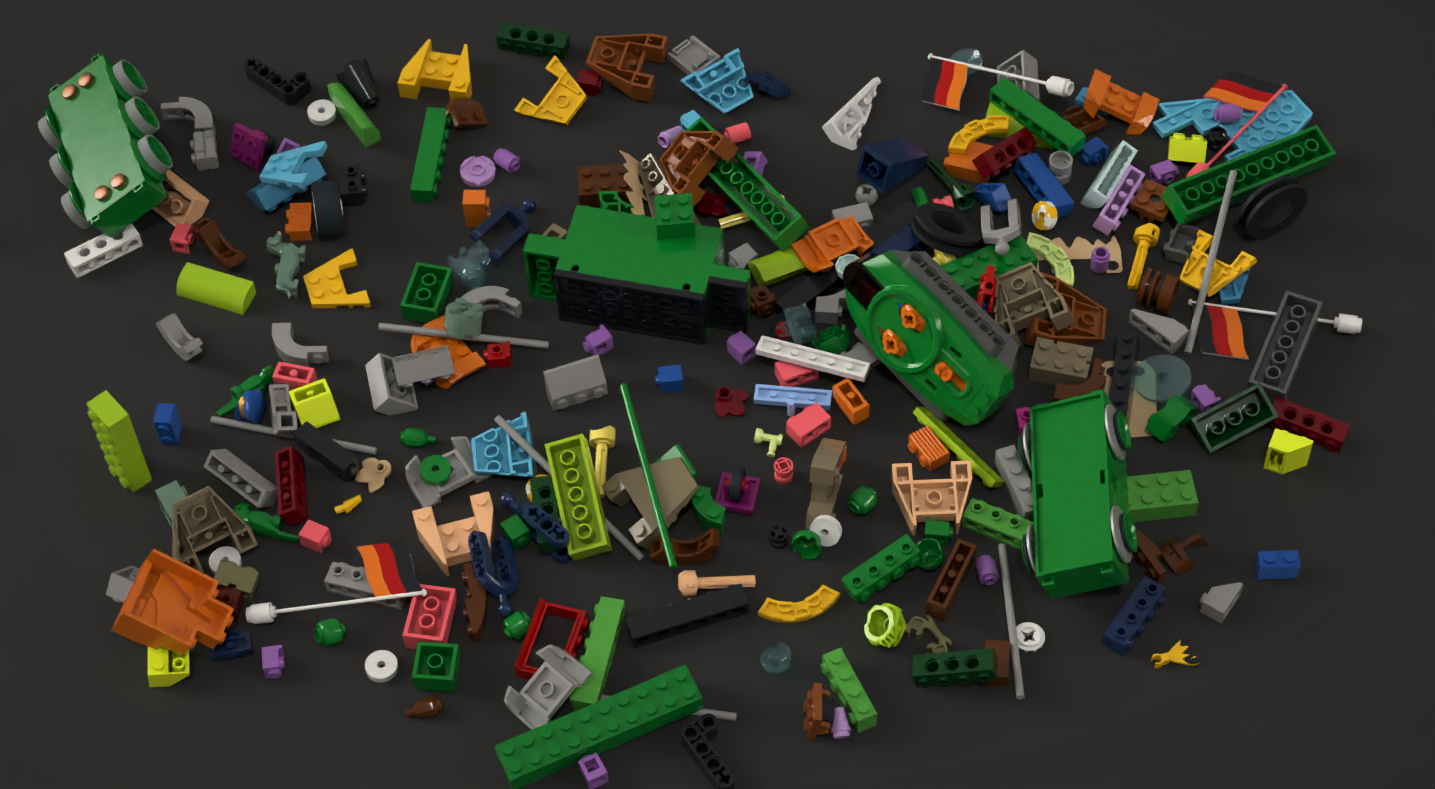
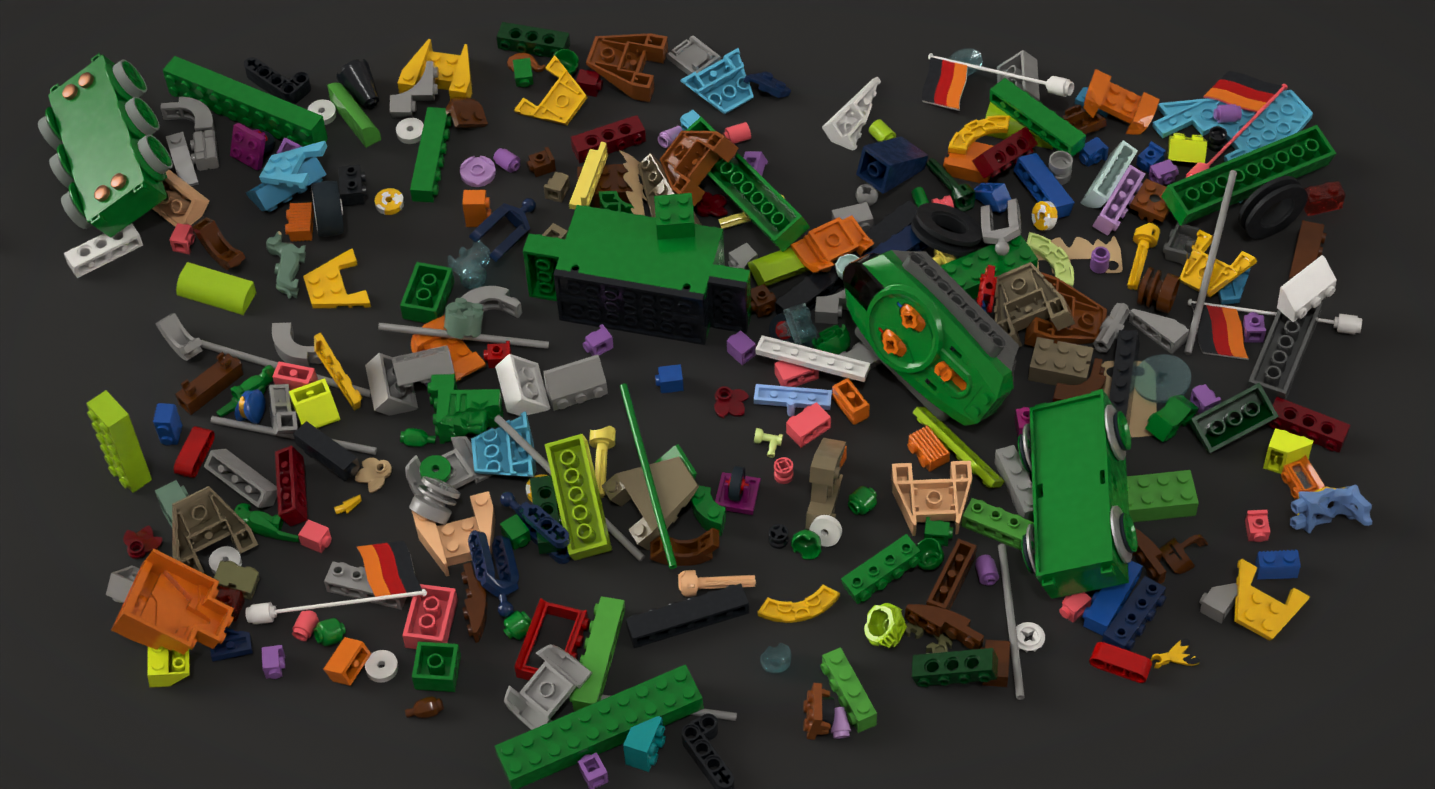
none -> dark red plate [123,525,163,559]
none -> green brick [163,56,328,147]
none -> light grey slope [165,132,199,186]
none -> red beam [174,426,215,478]
none -> reddish brown brick [175,352,244,415]
none -> light grey piece [200,340,371,398]
none -> coral brick [292,610,319,641]
none -> yellow wing [314,332,362,411]
none -> orange brick [323,637,372,686]
none -> yellow piece [374,188,404,215]
none -> light grey arch [390,61,439,118]
none -> white piece [396,118,424,144]
none -> light grey wheel [409,476,461,525]
none -> green brick [428,374,503,444]
none -> white slope [495,354,550,416]
none -> dark orange piece [507,53,546,72]
none -> green brick [513,58,534,87]
none -> reddish brown brick [526,147,556,177]
none -> dark tan brick [544,172,570,203]
none -> green hair [553,49,579,76]
none -> light yellow fence [569,142,608,209]
none -> dark red brick [571,115,646,164]
none -> teal slope [623,716,666,772]
none -> lime brick [869,119,896,142]
none -> reddish brown slope [905,604,984,649]
none -> coral brick [1059,592,1092,623]
none -> blue brick [1082,560,1143,636]
none -> red beam [1089,642,1153,683]
none -> light grey piece [1093,303,1130,352]
none -> blue brick [1136,141,1166,173]
none -> yellow wing [1234,559,1310,641]
none -> medium lavender brick [1242,312,1266,342]
none -> coral brick [1245,510,1270,542]
none -> white slope [1277,255,1337,322]
none -> orange window [1281,455,1325,499]
none -> reddish brown brick [1288,220,1327,281]
none -> medium blue hips [1290,484,1373,533]
none -> clear red brick [1304,181,1346,216]

